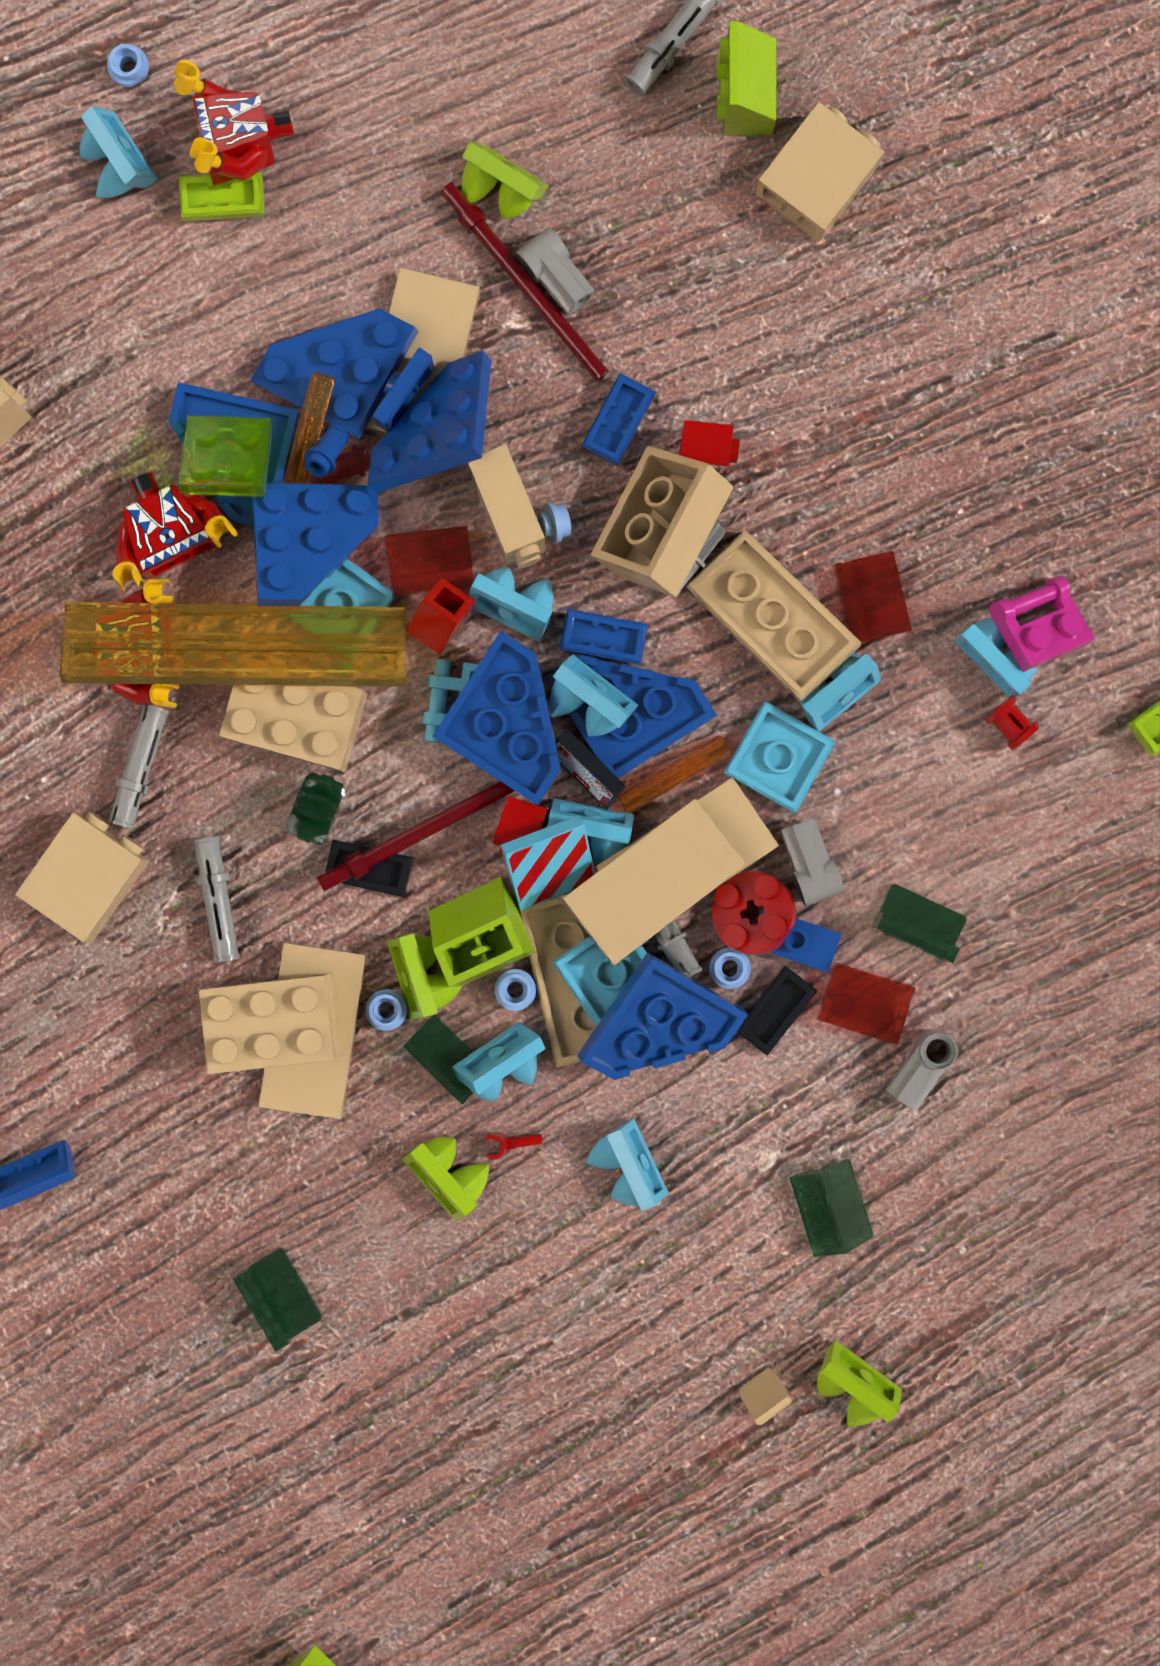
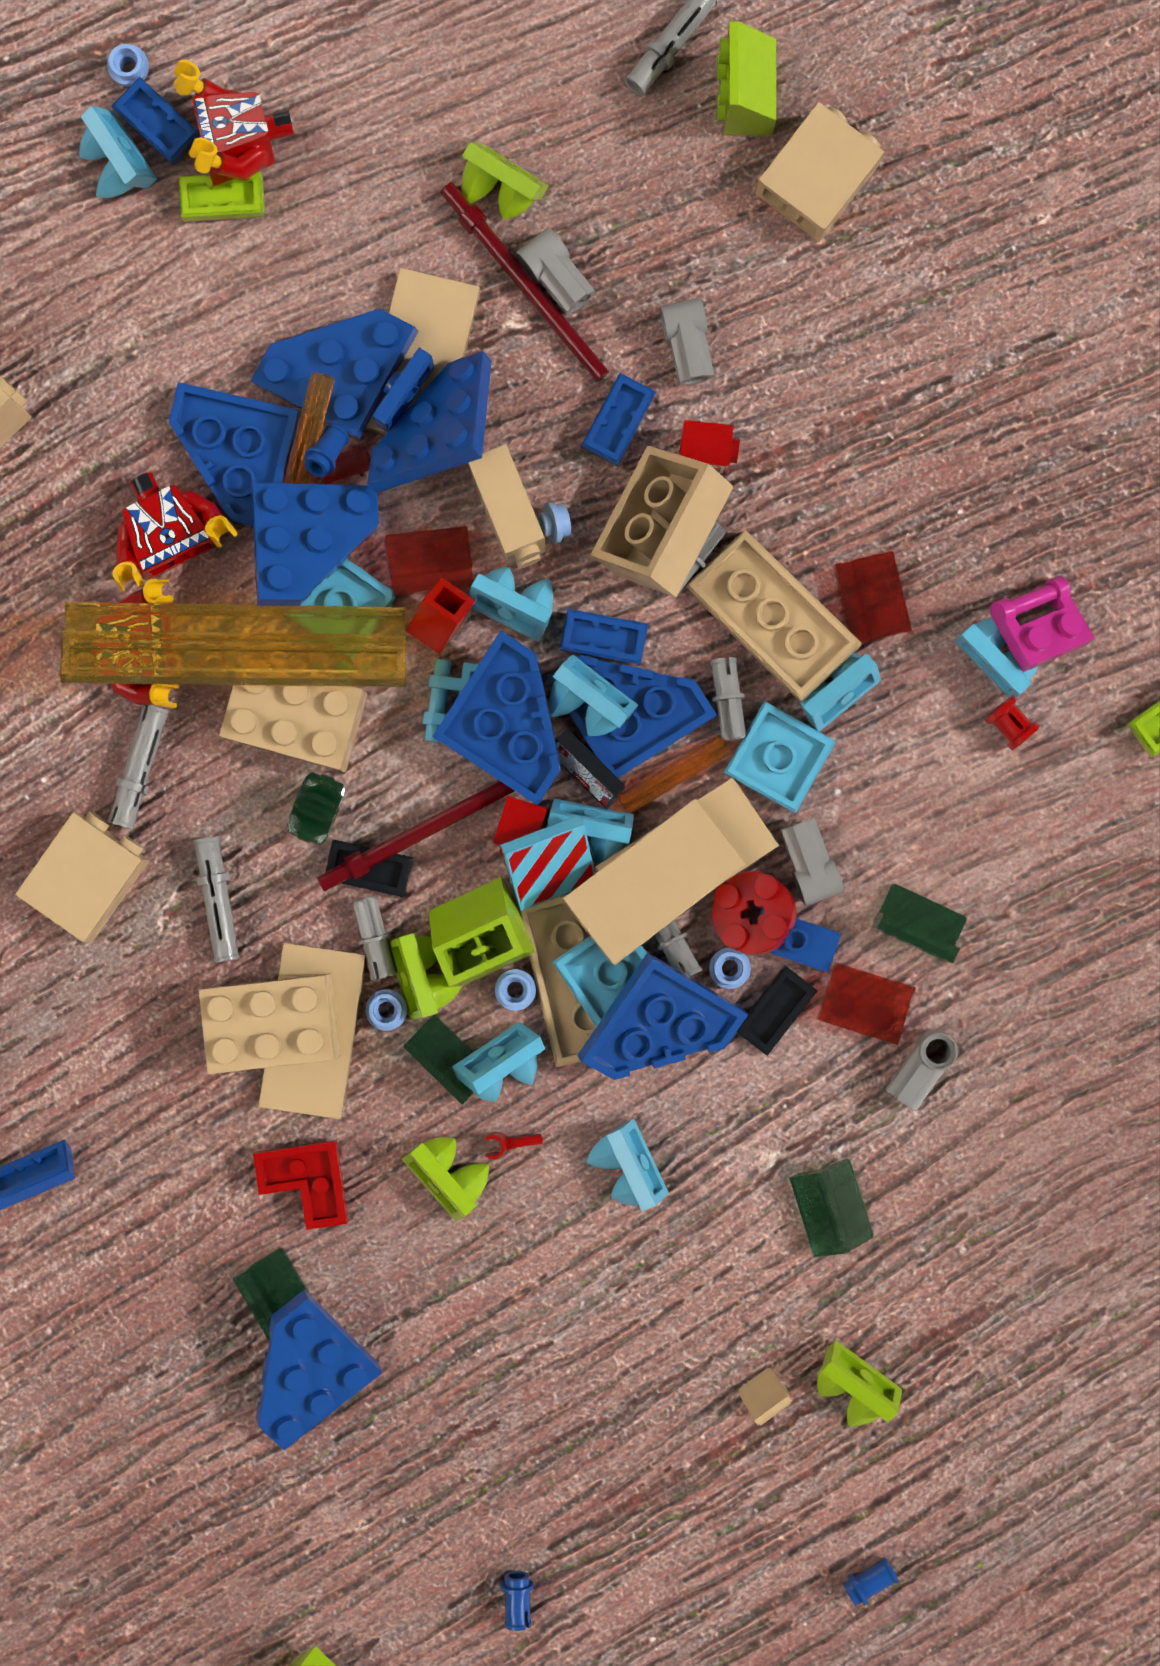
clear neon green plate [178,415,272,497] -> none
none -> blue plate [112,76,201,167]
none -> red plate [253,1139,349,1230]
none -> blue plate [256,1289,382,1450]
none -> light grey axle [353,896,397,980]
none -> blue pin [500,1571,534,1631]
none -> light grey piece [660,298,714,386]
none -> light grey axle [710,657,746,741]
none -> blue pin [842,1557,899,1607]

